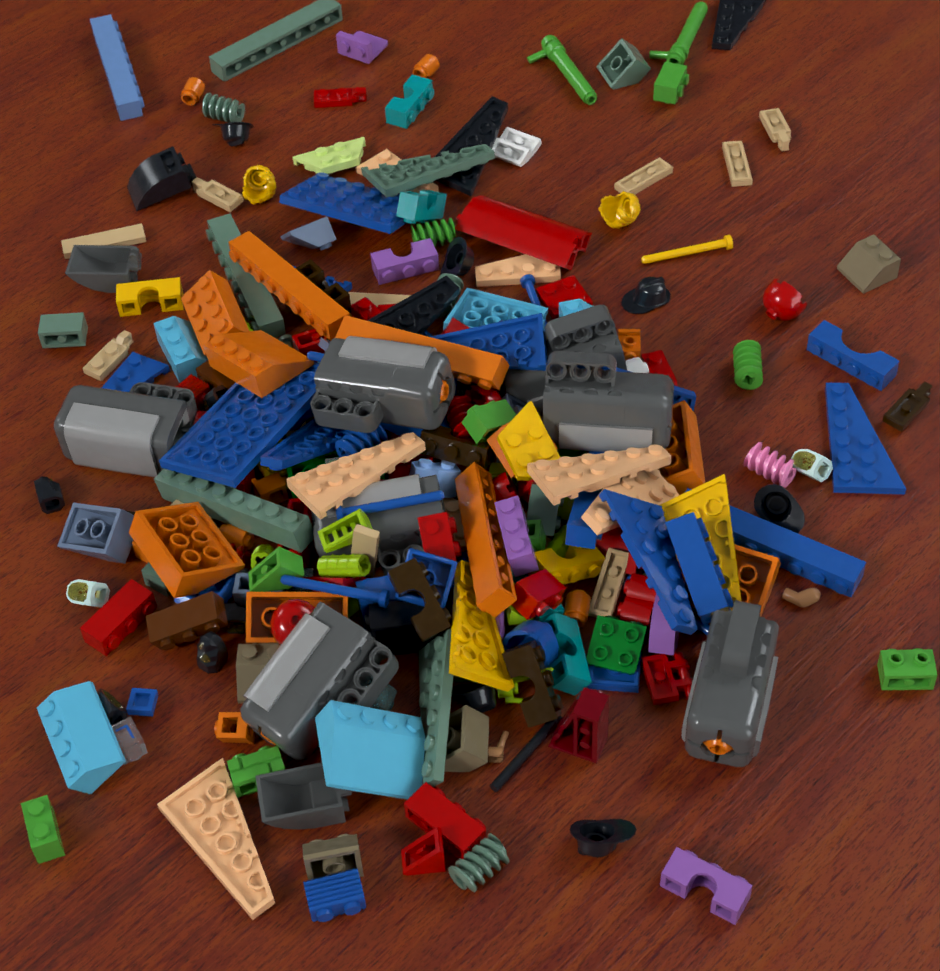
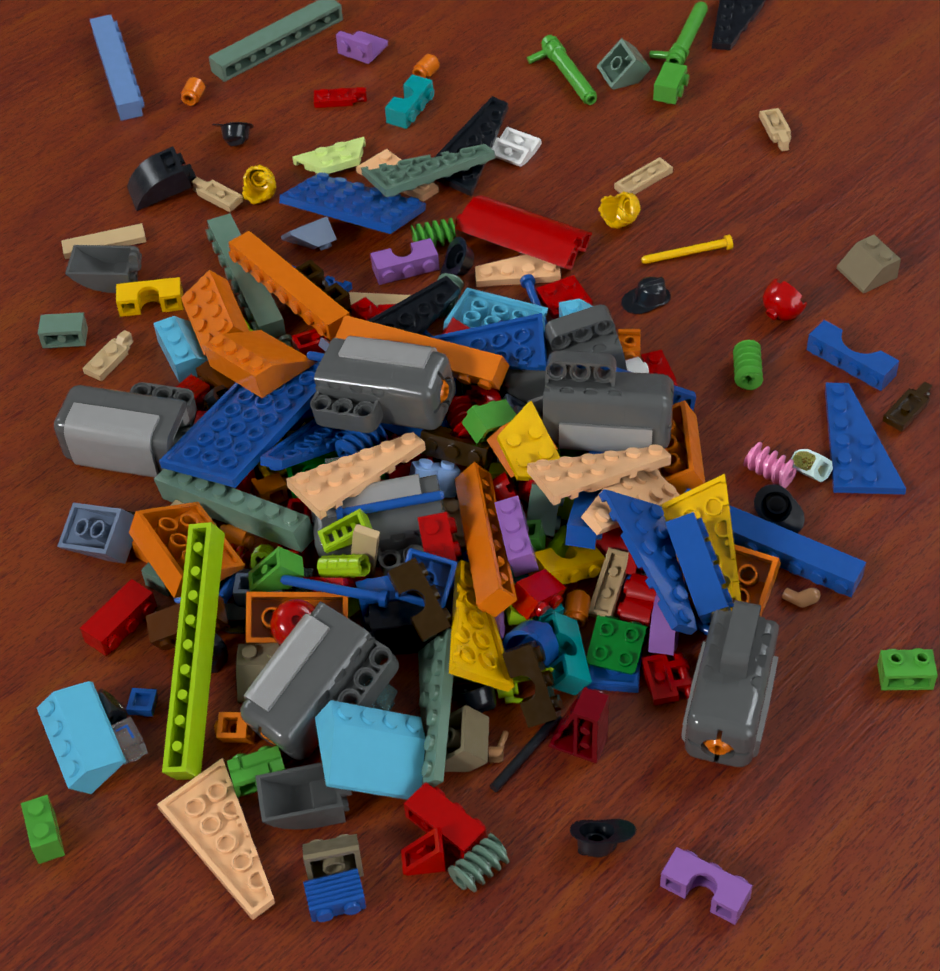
black rock [34,476,65,514] -> none
light aqua rock [66,579,110,608] -> none
blue wing [101,352,170,392] -> none
sand green piece [202,93,245,123] -> none
teal arch [396,190,447,224] -> none
tan tile [722,141,753,187] -> none
none -> lime brick [162,522,225,780]

